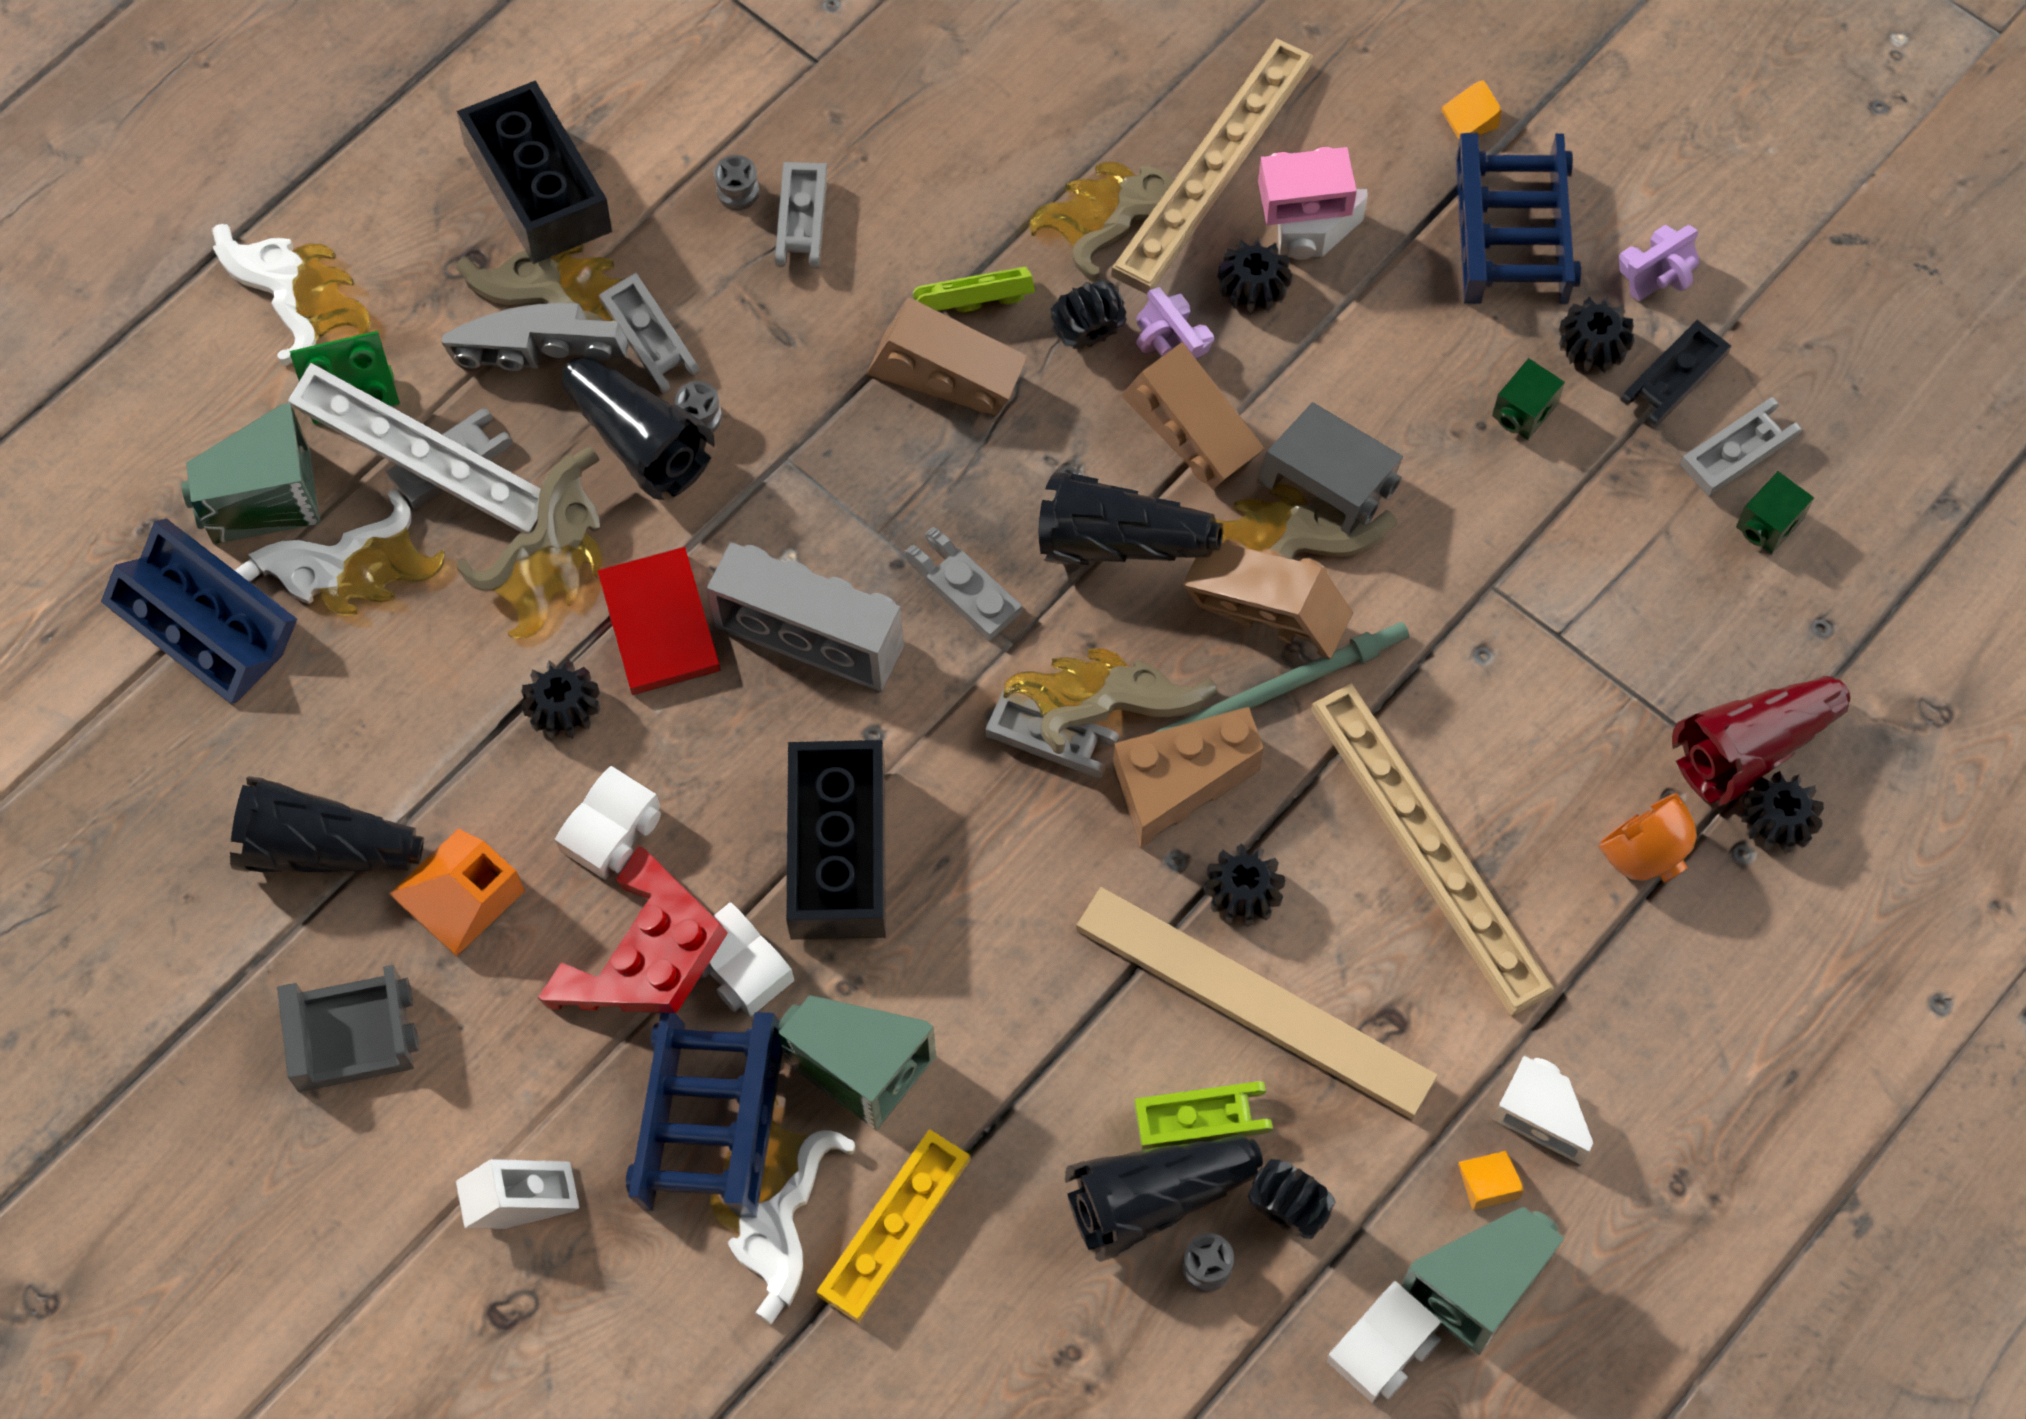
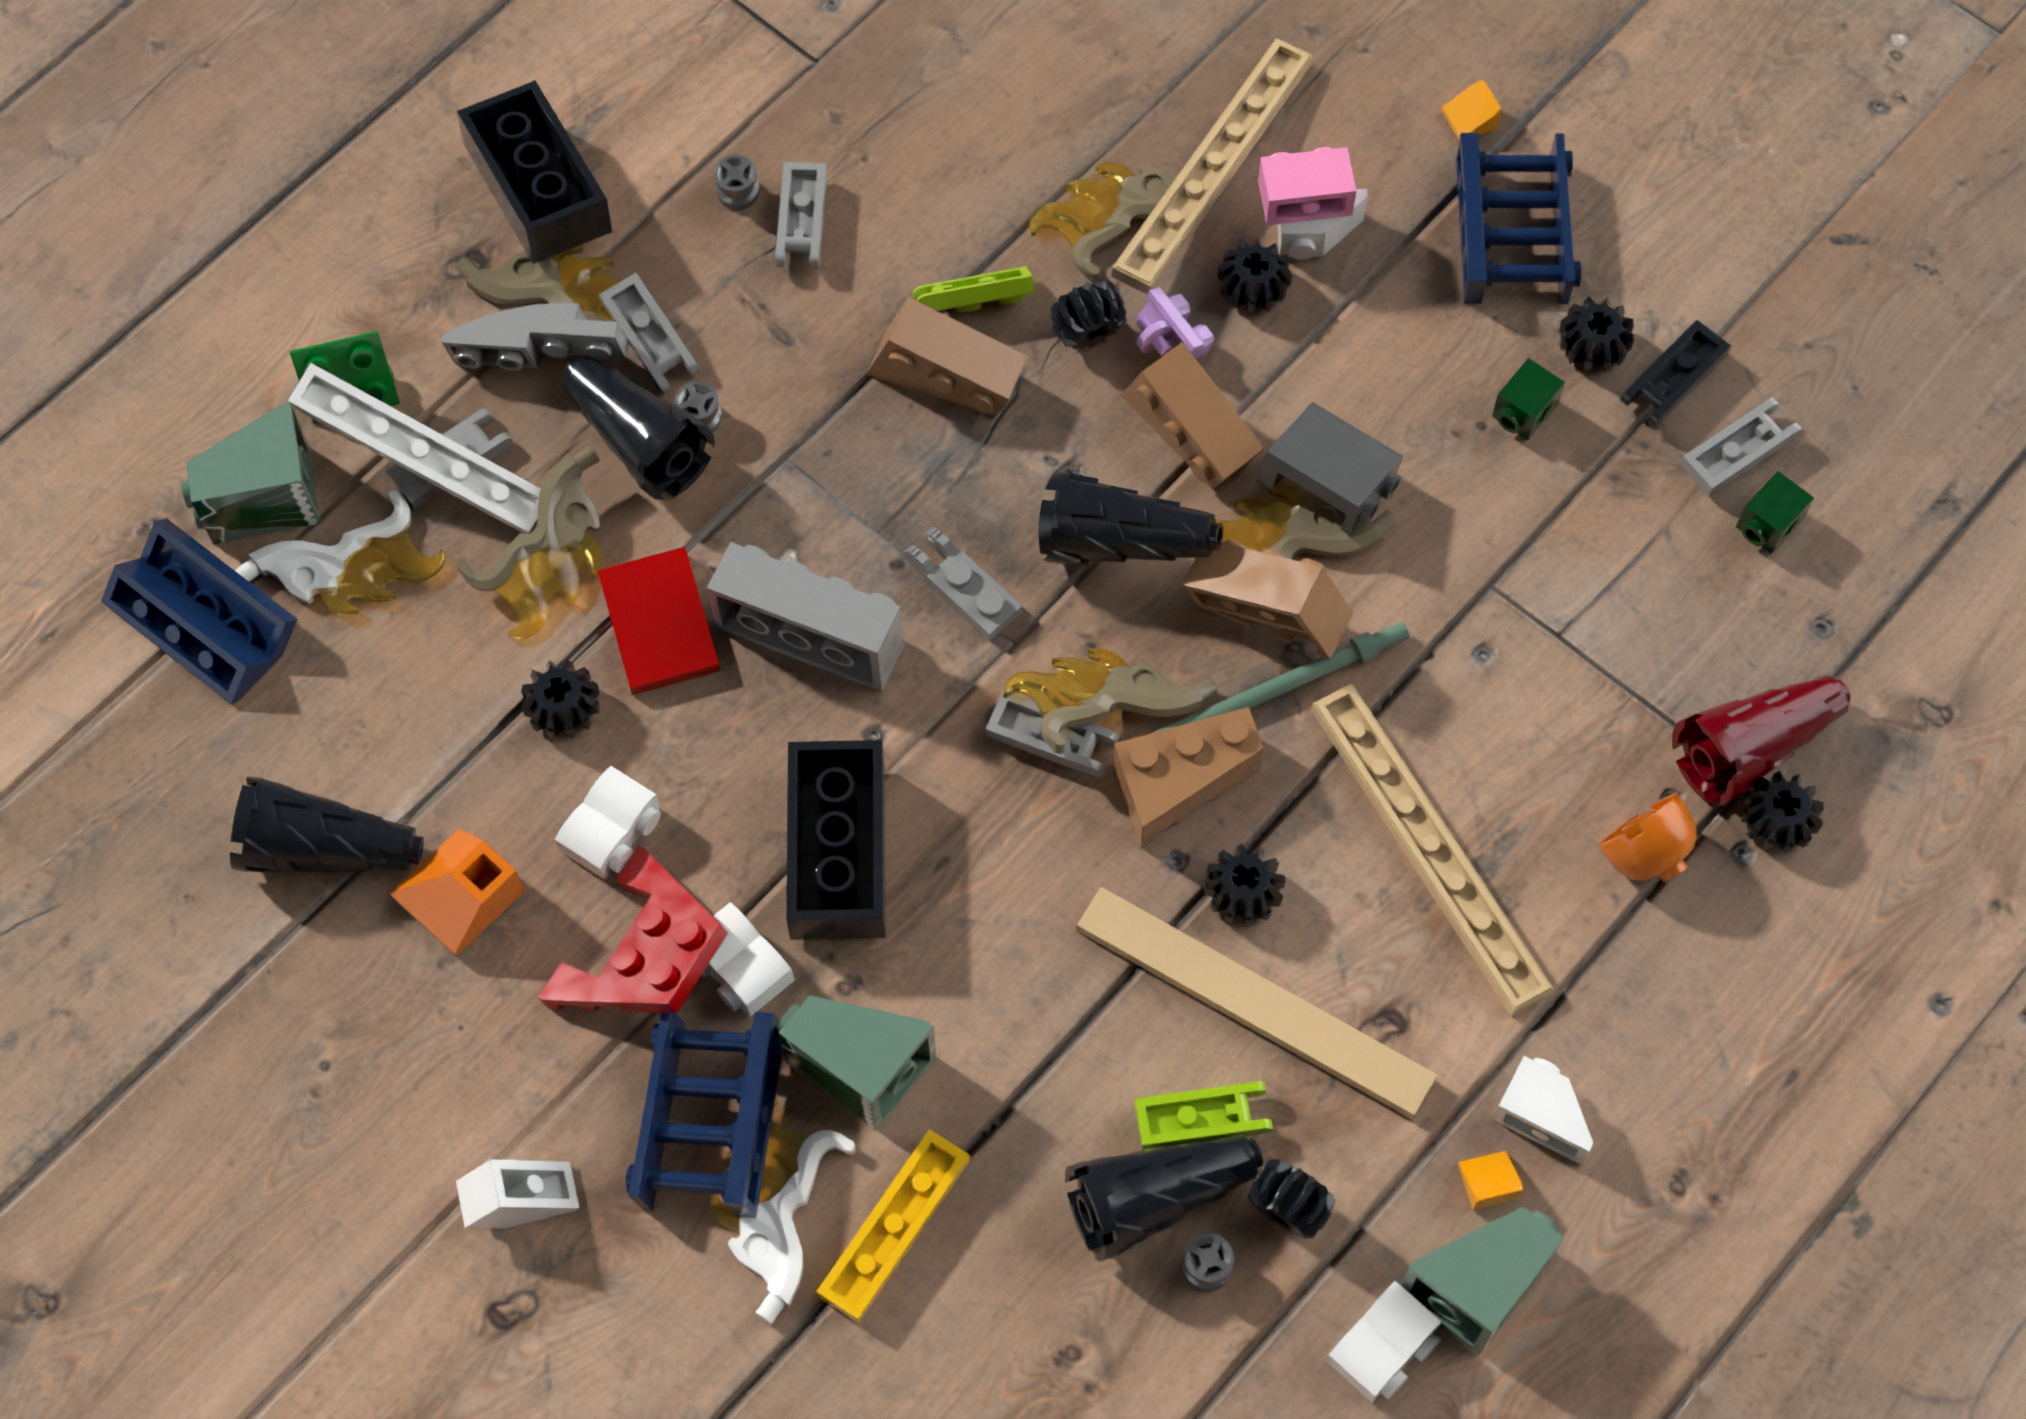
piece [212,224,371,366] -> none
dark grey panel [277,965,419,1092] -> none
lavender hips [1619,225,1699,301] -> none

